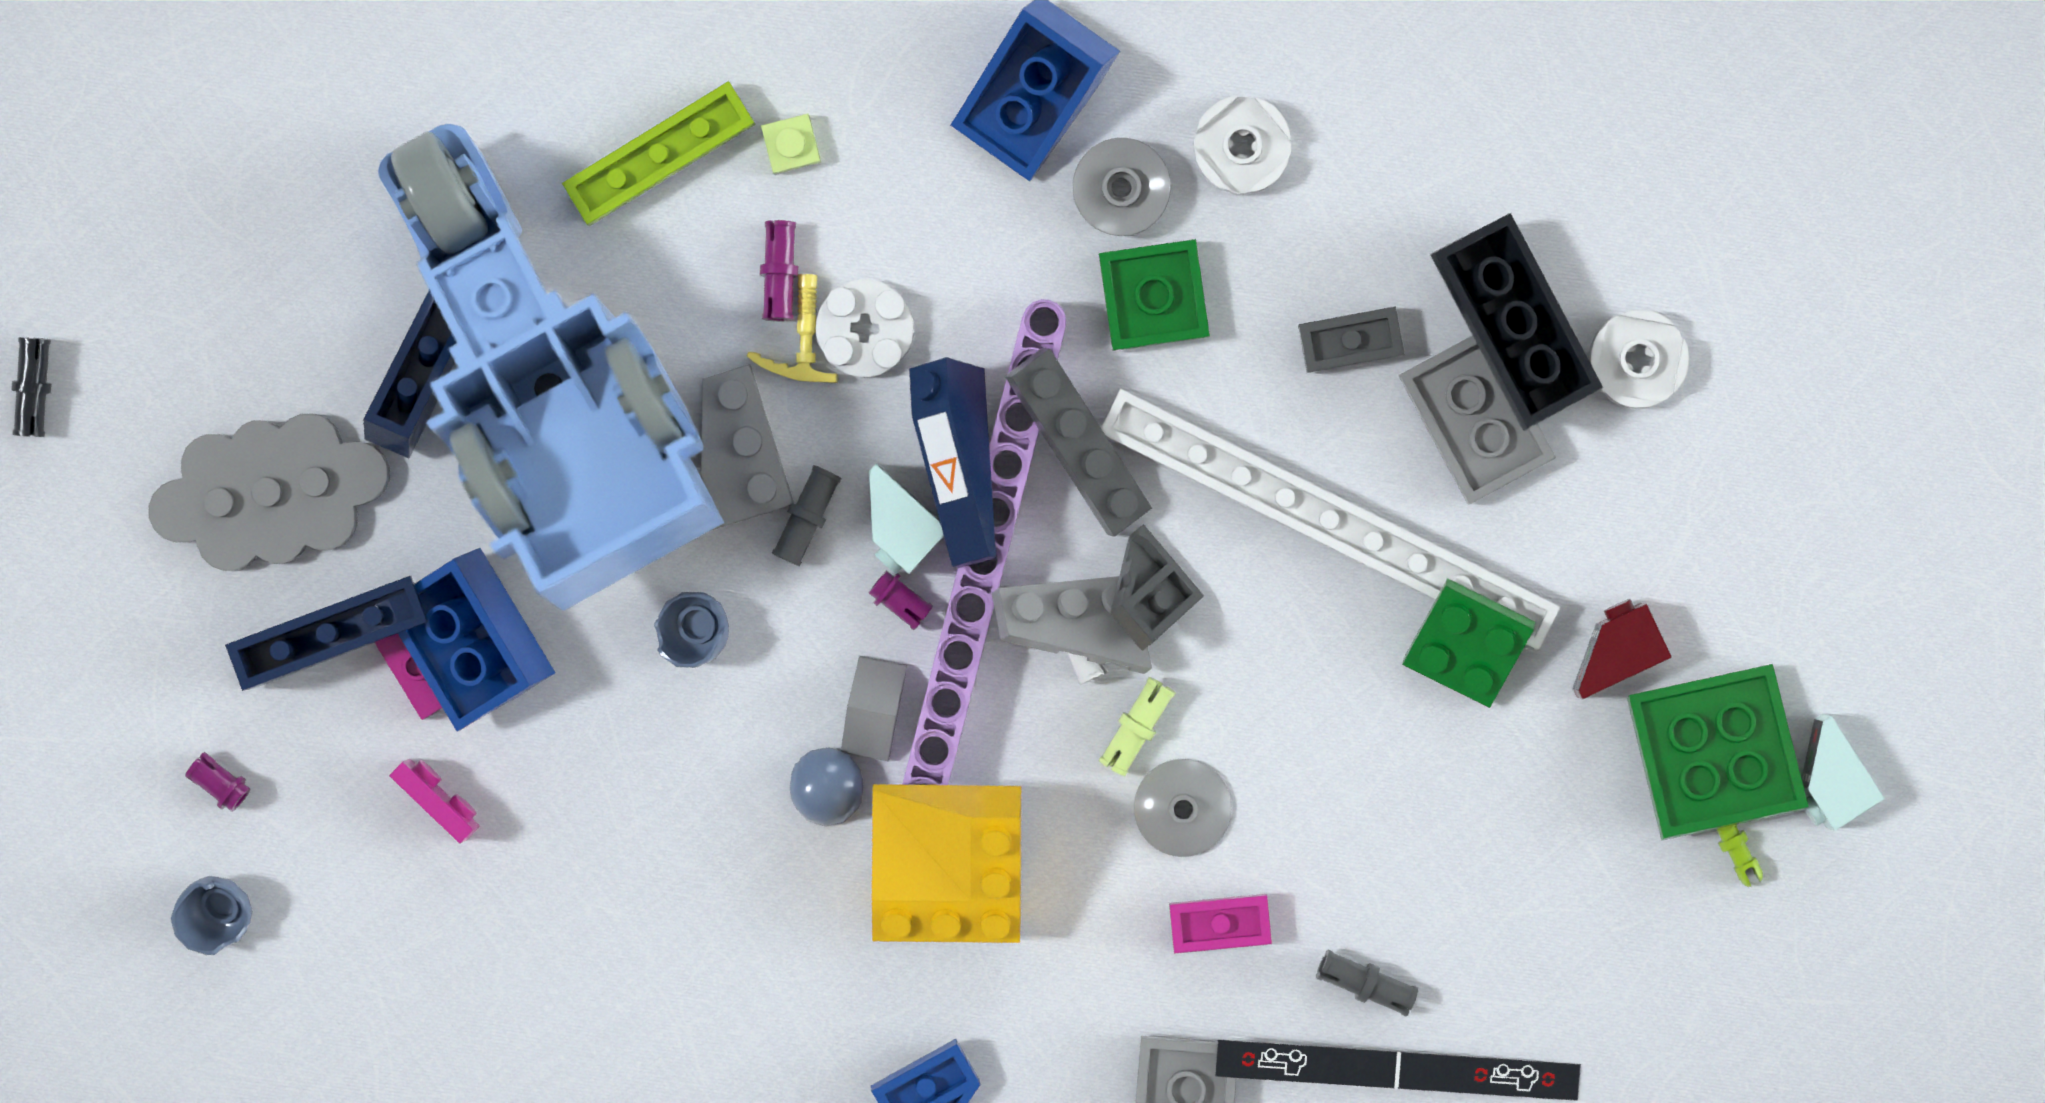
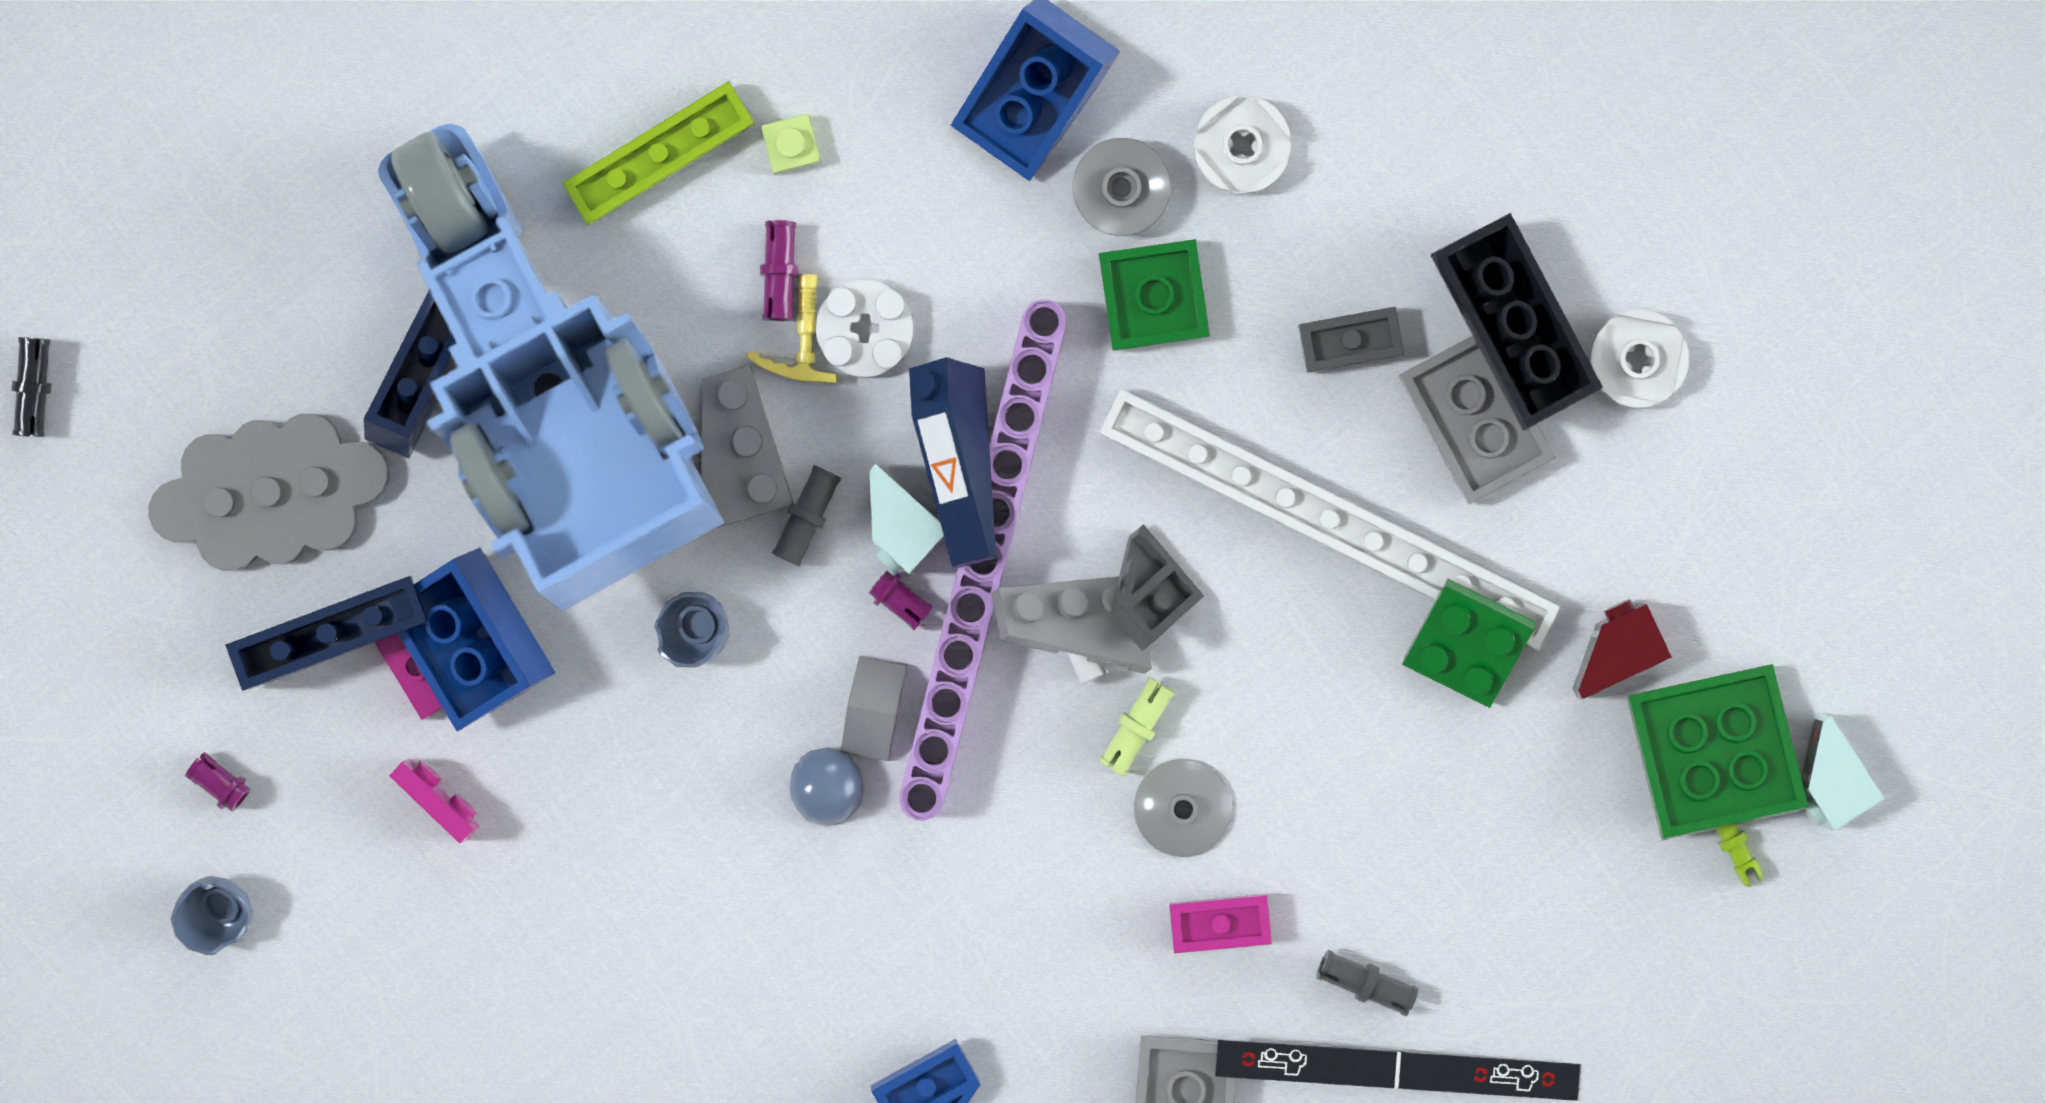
yellow slope [872,784,1022,943] -> none
dark grey plate [1005,348,1152,537] -> none

